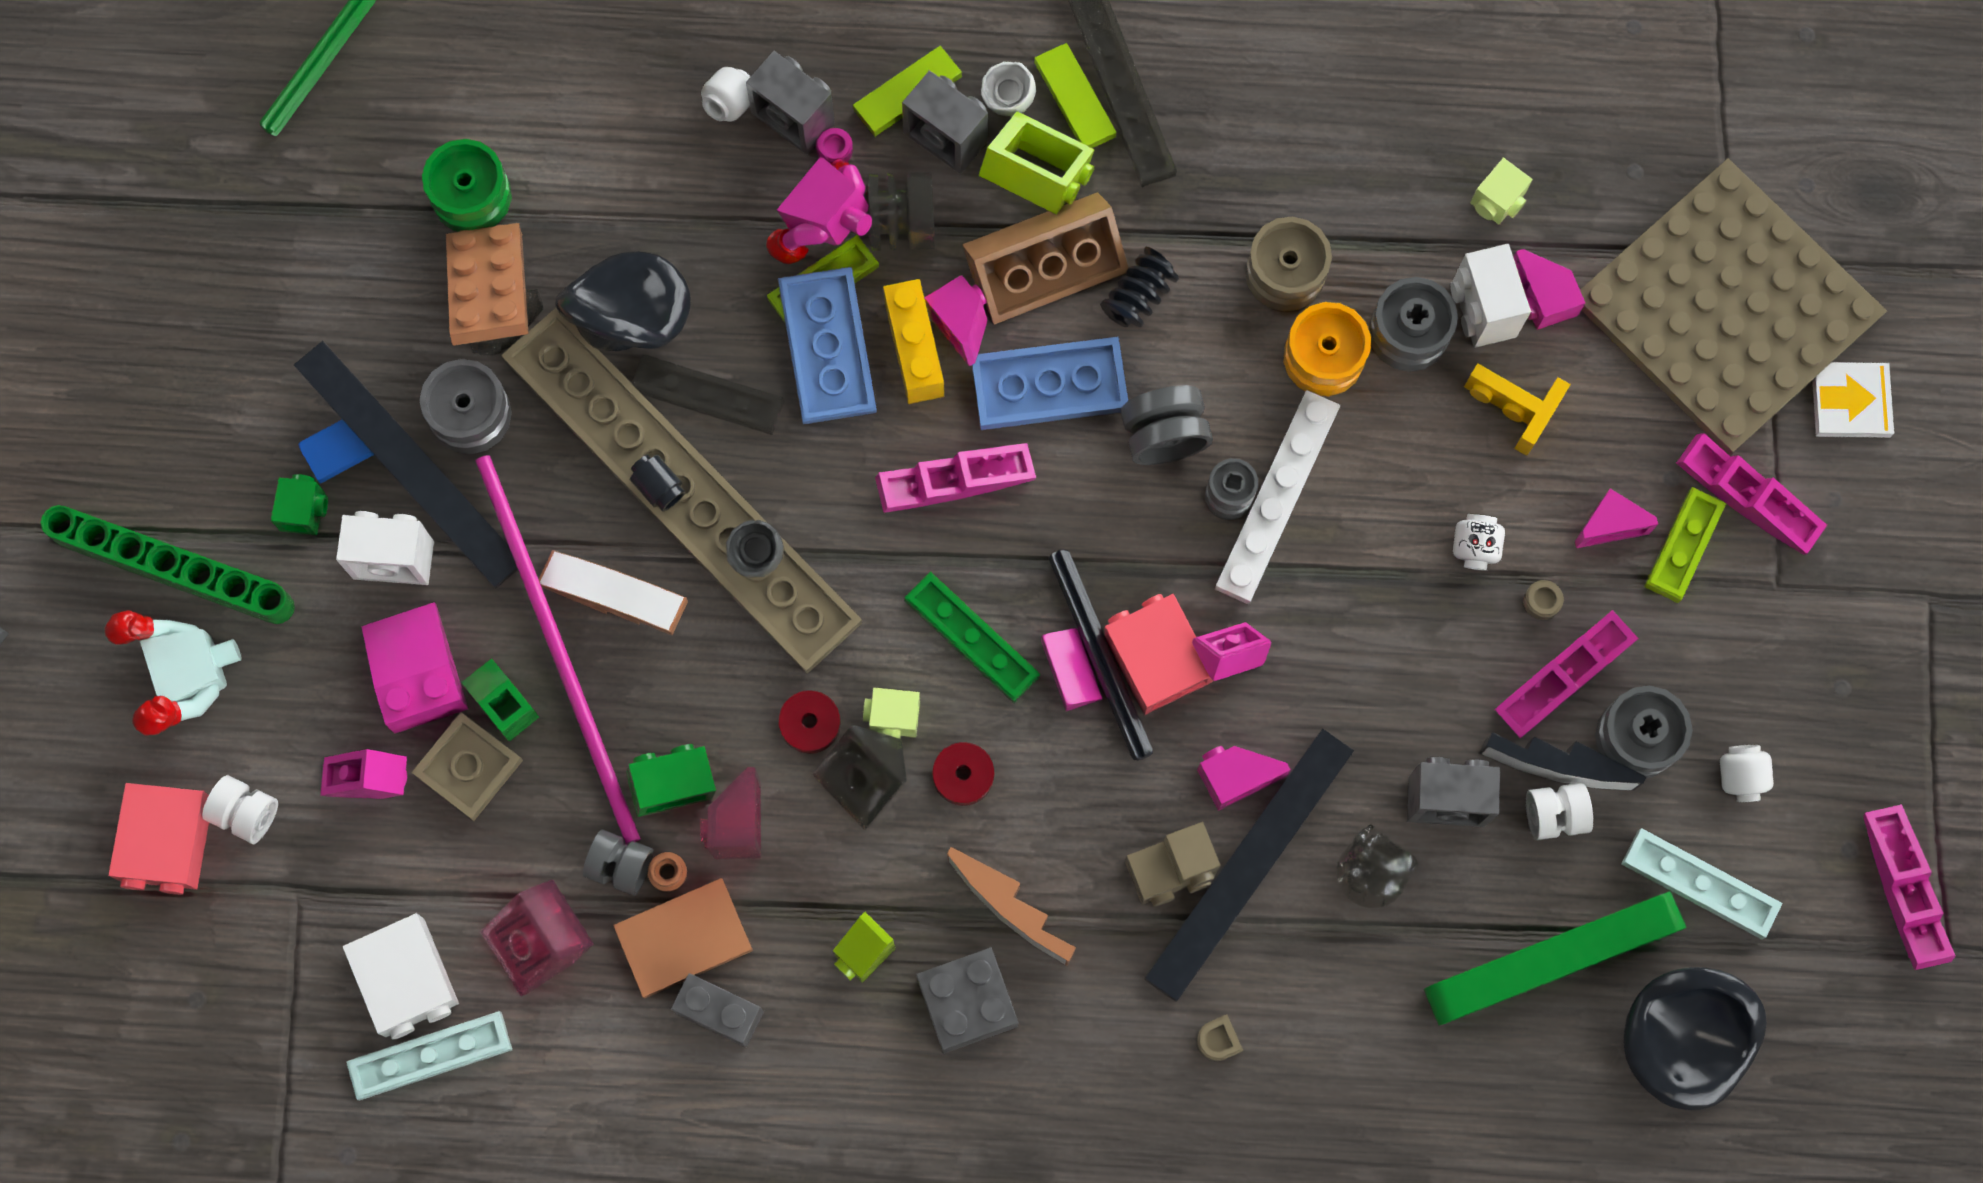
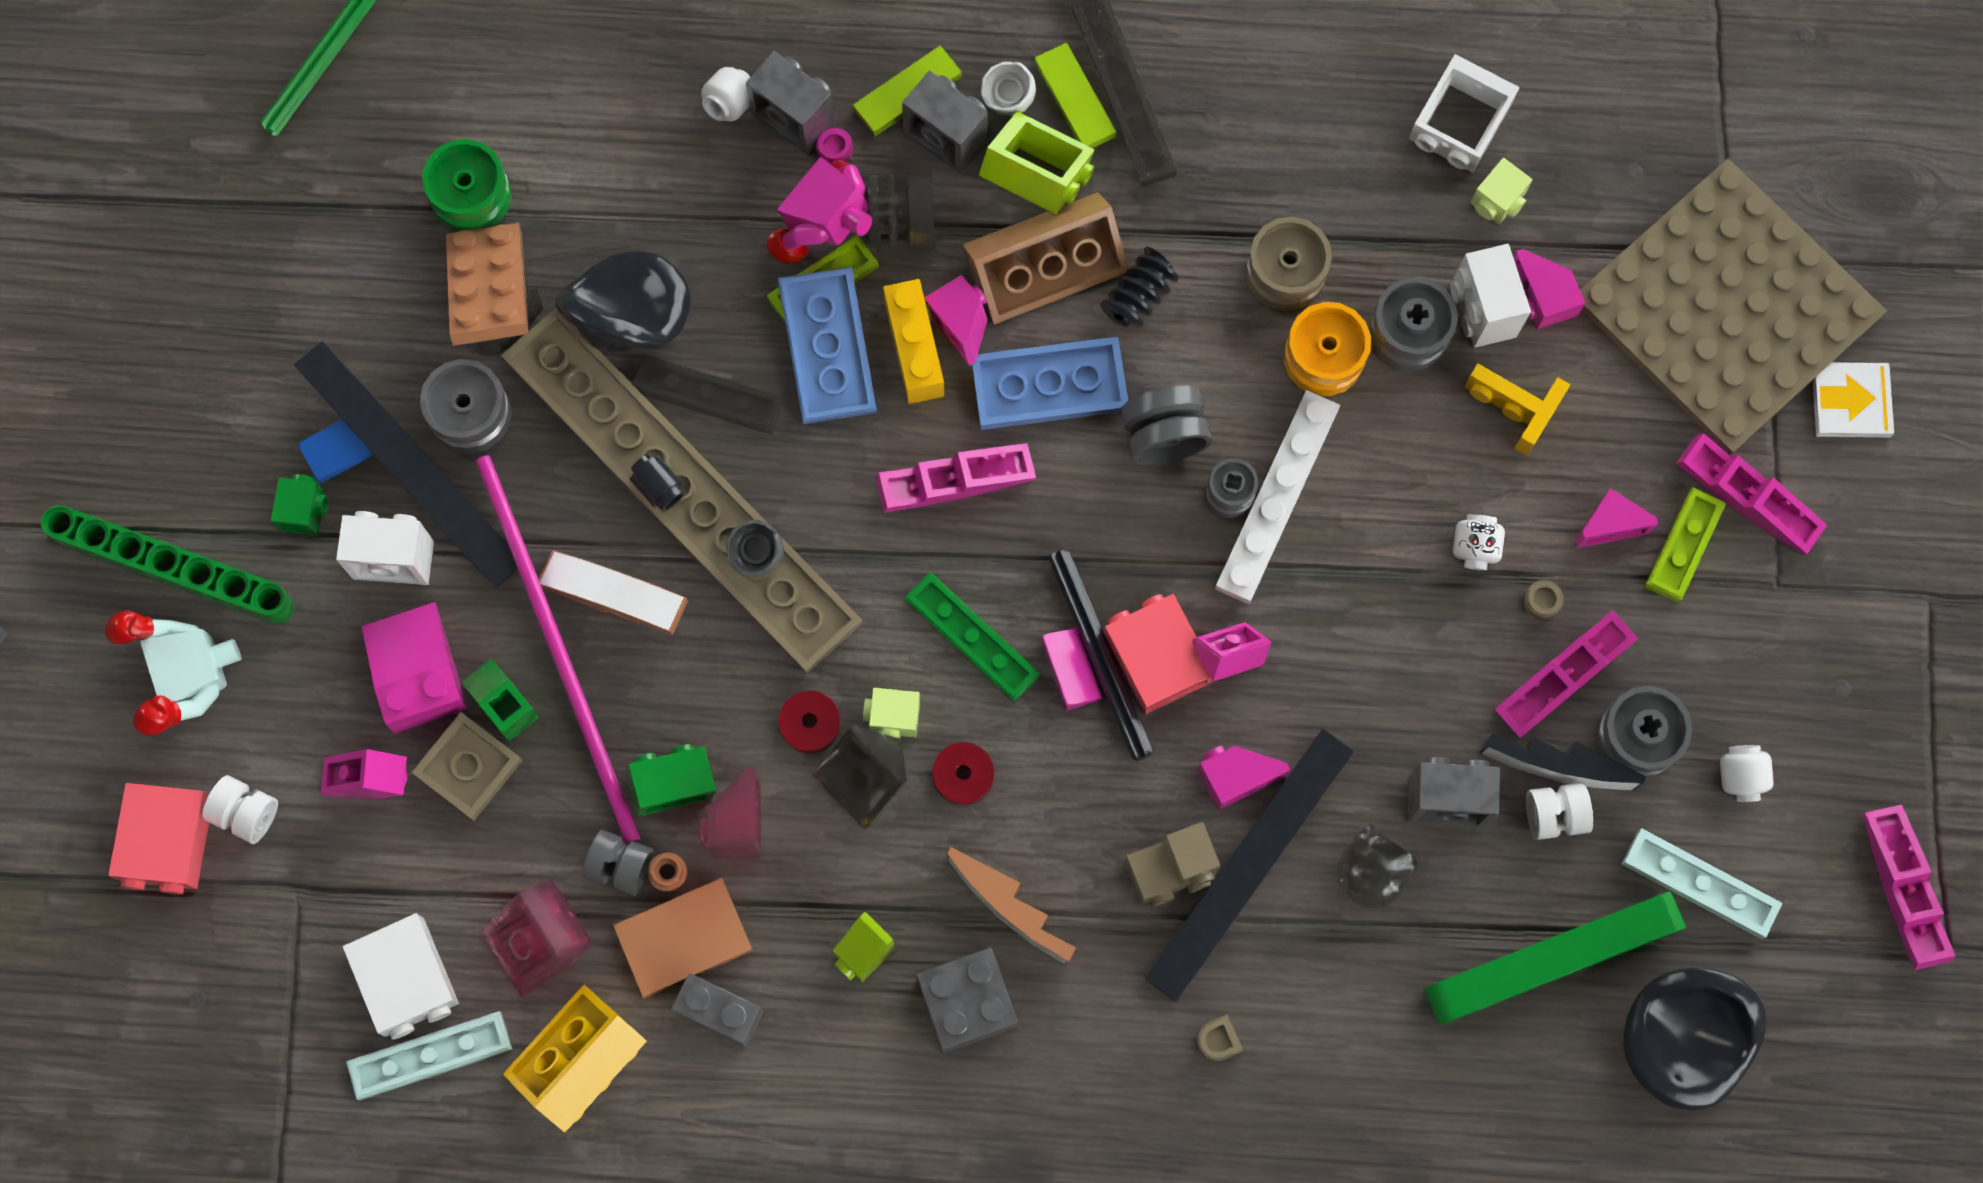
none -> yellow slope [503,984,647,1132]
none -> white window [1409,54,1520,172]

